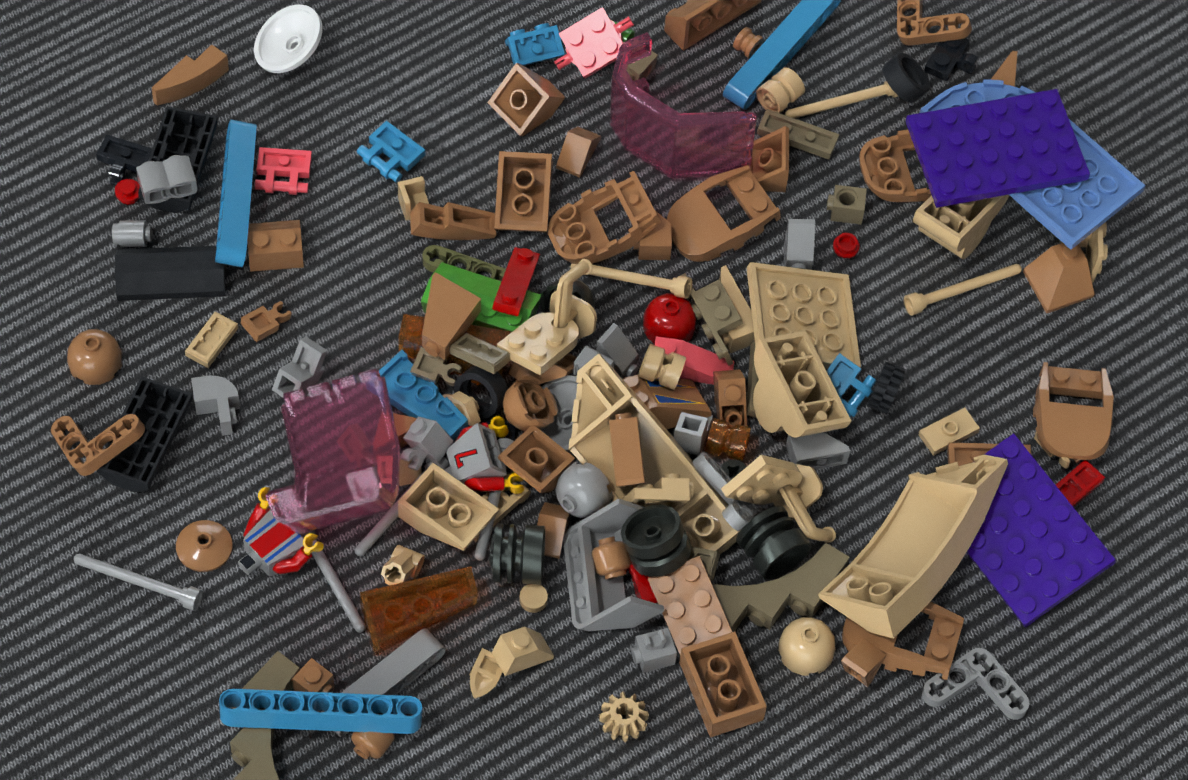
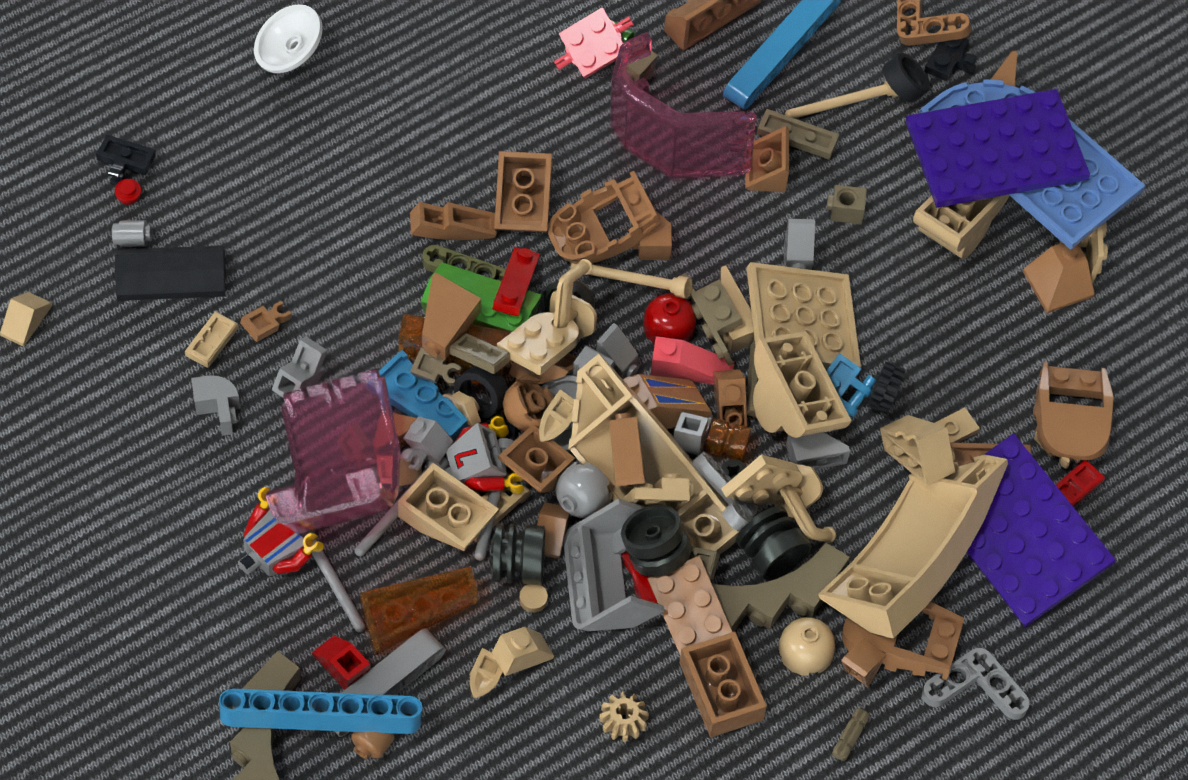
medium nougat beam [51,414,145,476] -> none
medium nougat cylinder [67,329,122,385] -> none
light grey piece [73,554,203,611] -> none
black piece [96,376,193,492] -> none
light grey brick [136,155,197,204] -> none
black piece [138,106,218,213] -> none
medium nougat slope [152,45,229,106] -> none
medium nougat dish [176,520,233,572] -> none
dark azure beam [215,119,257,267] -> none
medium nougat slope [247,220,304,272] -> none
coral plate [255,147,312,195] -> none
medium nougat brick [292,658,334,693] -> none
dark azure plate [357,121,425,183] -> none
tan piece [381,545,425,587] -> none
tan panel [398,176,429,220] -> none
medium nougat slope [487,63,566,136] -> none
dark azure bracket [505,23,565,66] -> none
medium nougat slope [556,126,601,178] -> none
medium nougat head [591,537,631,580] -> none
light grey brick [631,628,677,673] -> none
tan wheel [638,344,686,390] -> none
medium nougat slope [667,165,781,262] -> none
medium nougat wheel [733,27,765,59] -> none
tan wheel [756,68,805,113] -> none
red plate [833,233,859,258] -> none
medium nougat slope [859,130,931,202] -> none
tan piece [904,264,1022,316] -> none
none -> tan slope [0,292,52,347]
none -> red slope [312,636,370,690]
none -> tan plate [539,390,574,442]
none -> dark tan axle [832,708,870,761]
none -> tan wedge [880,415,955,486]

